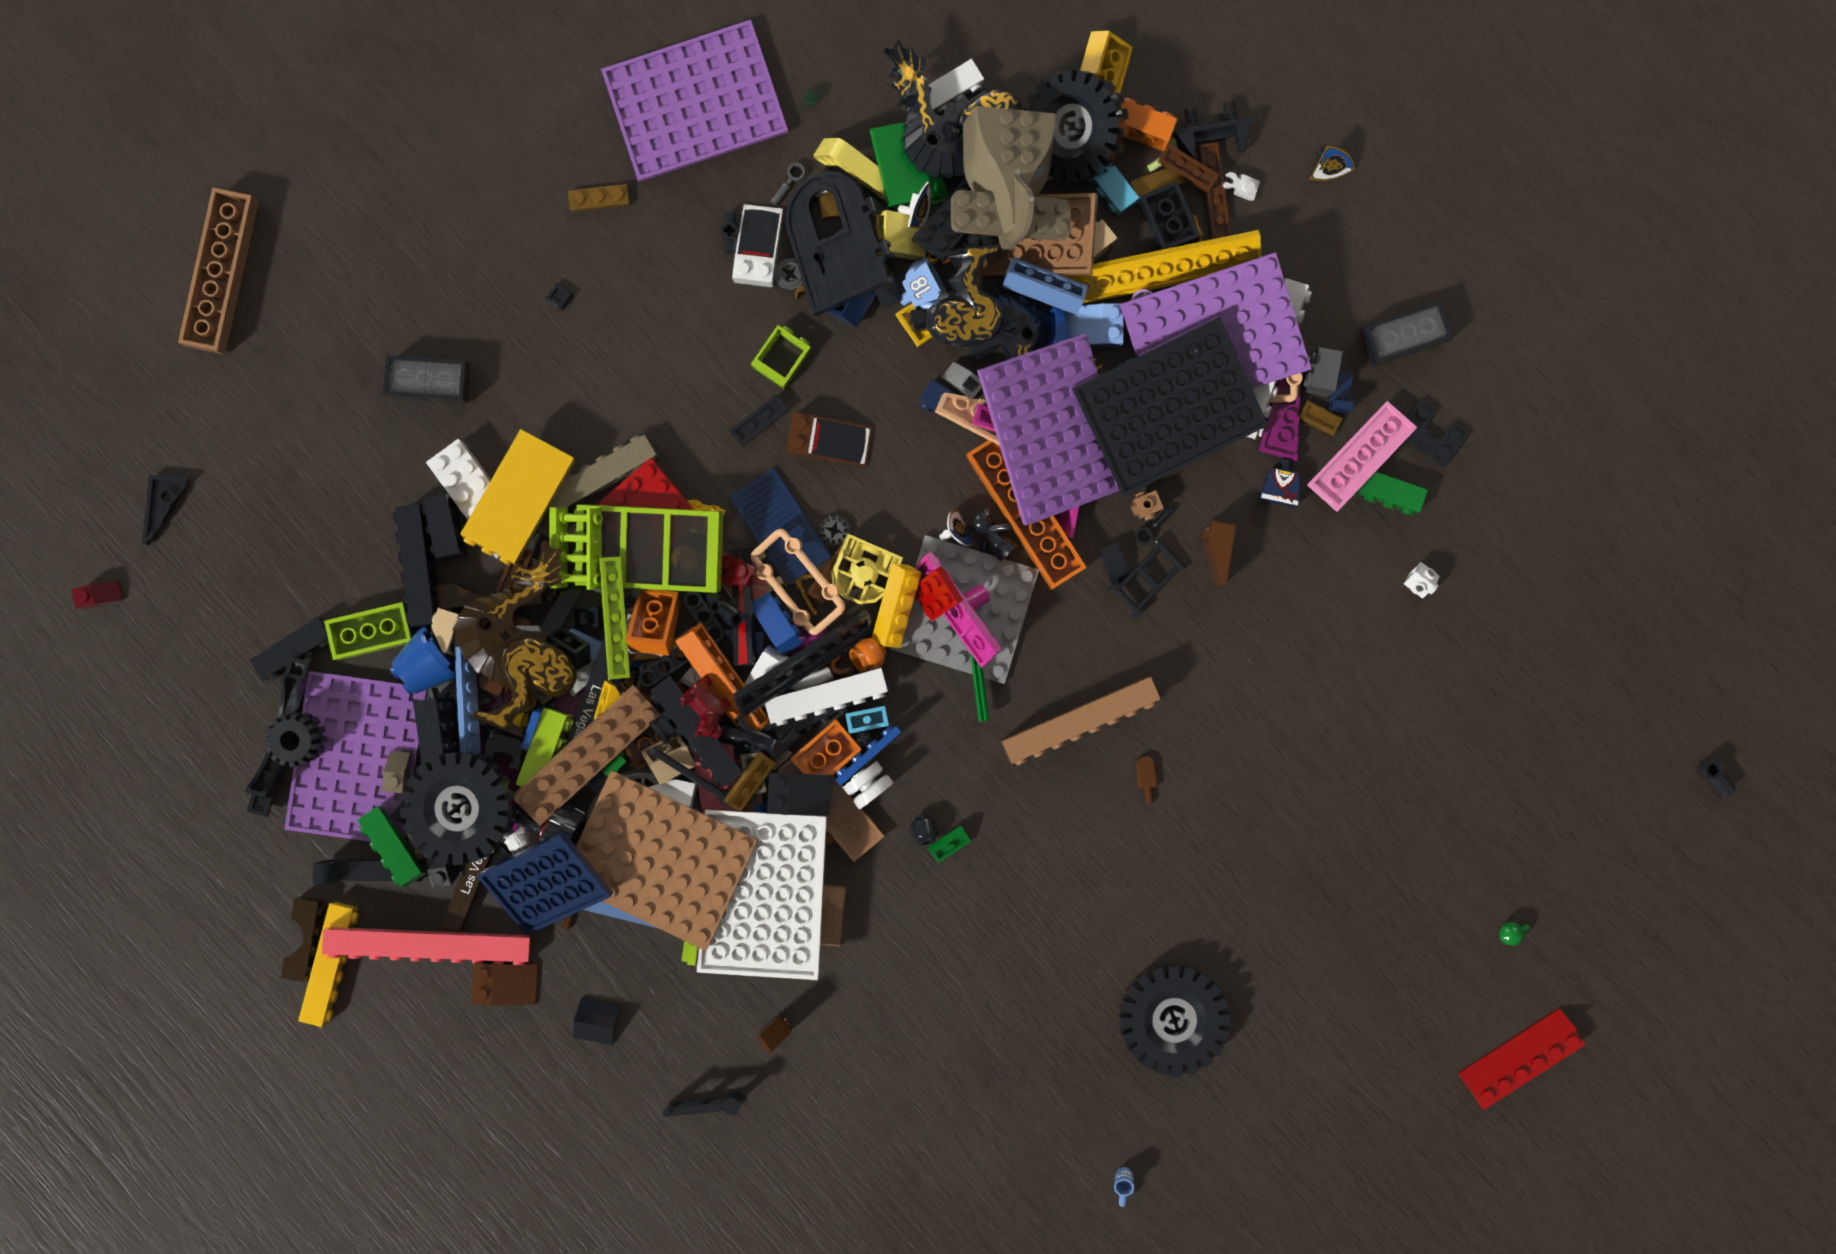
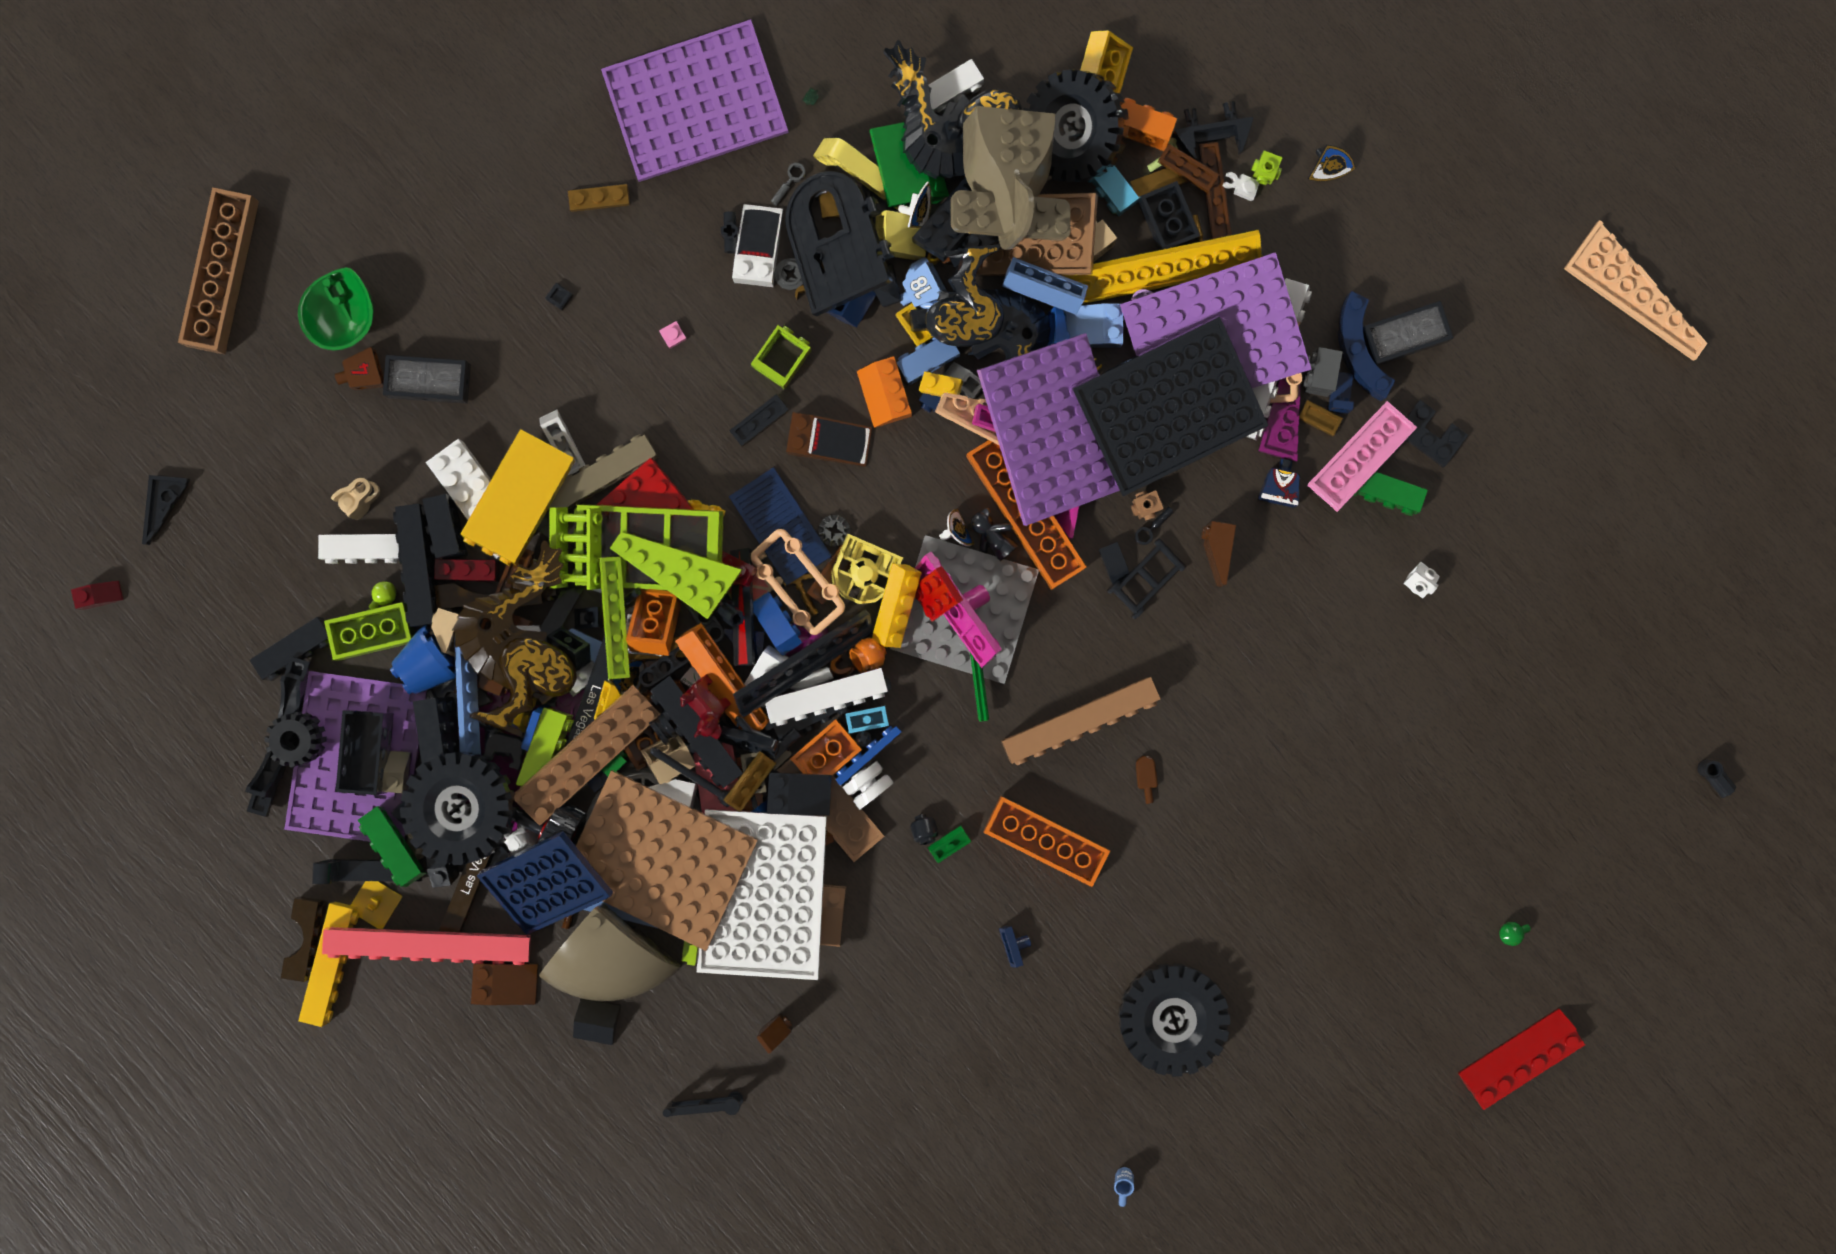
none -> green piece [298,267,374,351]
none -> white brick [318,534,400,564]
none -> tan piece [331,478,380,520]
none -> reddish brown torso [335,347,384,390]
none -> black piece [335,710,394,795]
none -> yellow piece [350,881,403,929]
none -> lime piece [368,581,396,609]
none -> dark red brick [434,559,500,582]
none -> white slope [539,410,585,475]
none -> dark tan brick [539,903,681,1001]
none -> lime wing [610,532,743,619]
none -> bright pink plate [659,321,687,349]
none -> orange slope [857,356,912,428]
none -> medium blue brick [896,337,960,386]
none -> yellow plate [919,371,963,397]
none -> orange brick [983,796,1110,887]
none -> dark blue tile [999,926,1031,968]
none -> lime brick [1251,151,1282,185]
none -> dark blue brick [1338,291,1395,401]
none -> light nougat wing [1564,220,1707,361]

